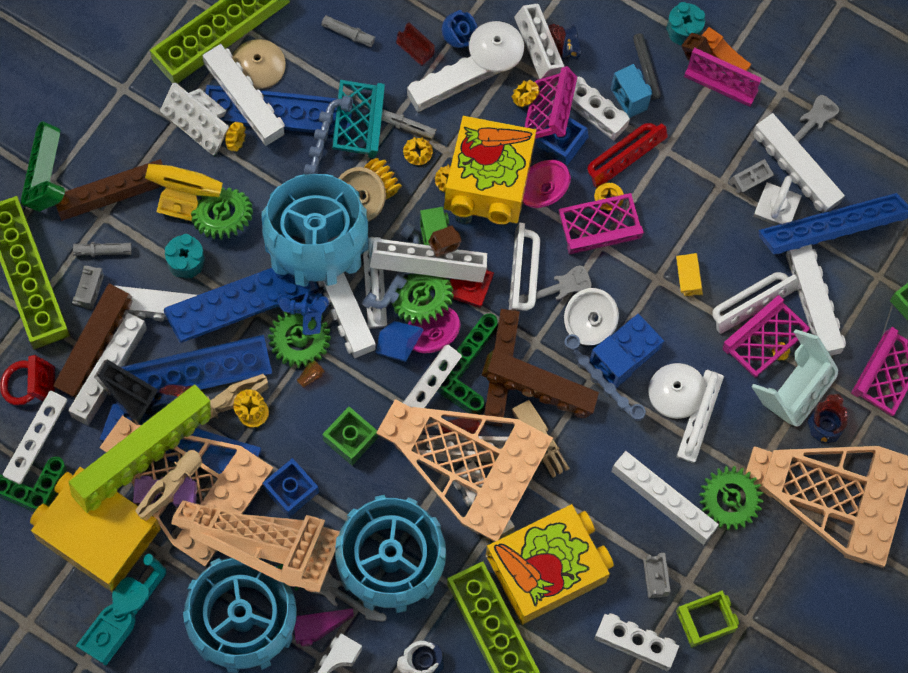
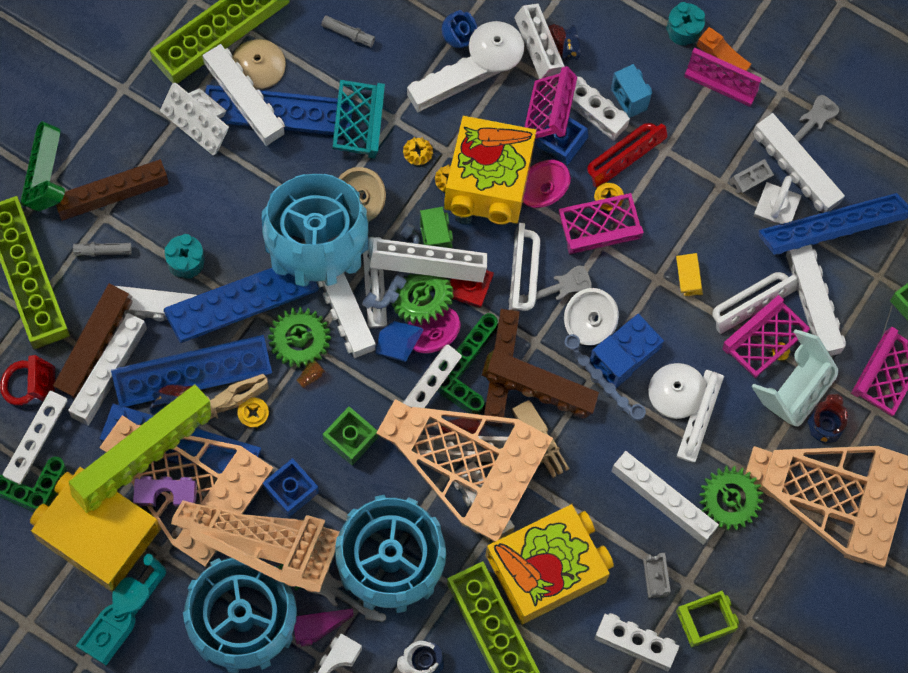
light grey hinge [72,266,104,310] -> none
black wedge [94,359,158,424] -> none
tan arm [135,450,202,521] -> none
yellow plate [145,164,223,221] -> none
bright green gear [191,187,253,240] -> none
yellow gear [225,122,246,151] -> none
yellow gear [233,389,265,421] -> none
blue piece [277,291,329,335] -> none
sand blue bar [304,96,353,175] -> none
yellow piece [364,158,402,200] -> none
light grey pin [381,110,437,140] -> none
clear red hinge [396,22,435,66] -> none
reddish brown brick [428,225,461,257] -> none
yellow gear [511,80,539,107] -> none
dark grey axle [633,33,661,100] -> none
reddish brown brick [681,33,712,61] -> none

